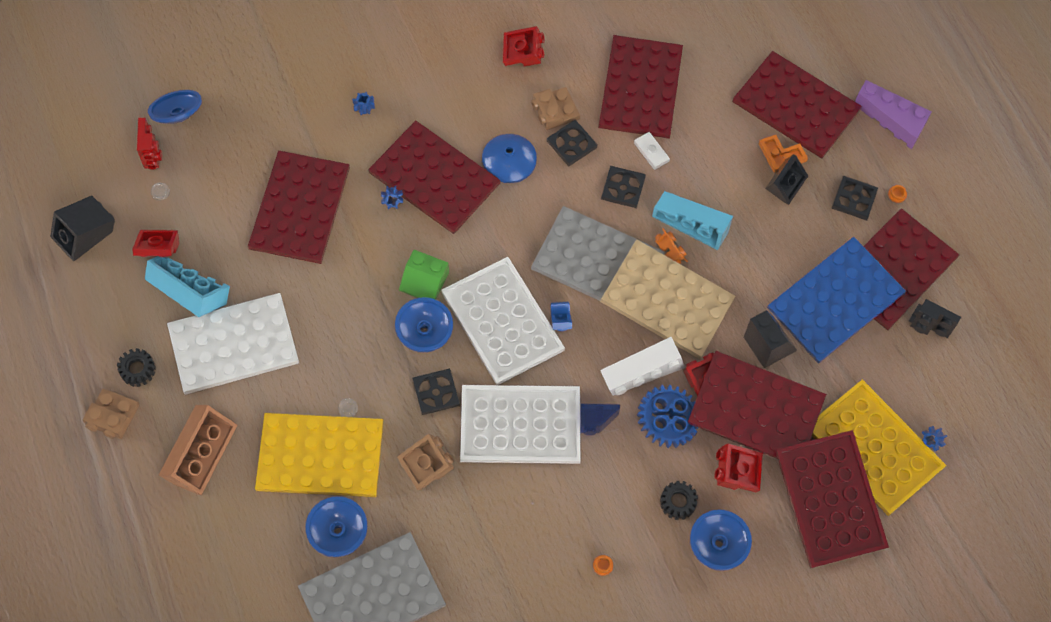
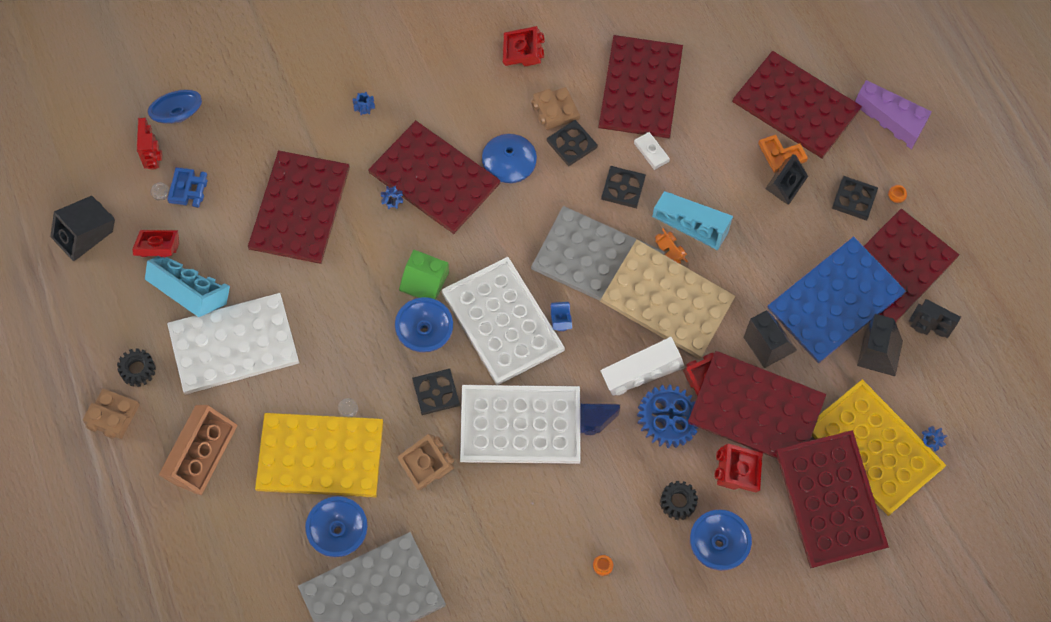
none -> blue plate [167,167,208,208]
none -> black slope [857,314,903,377]

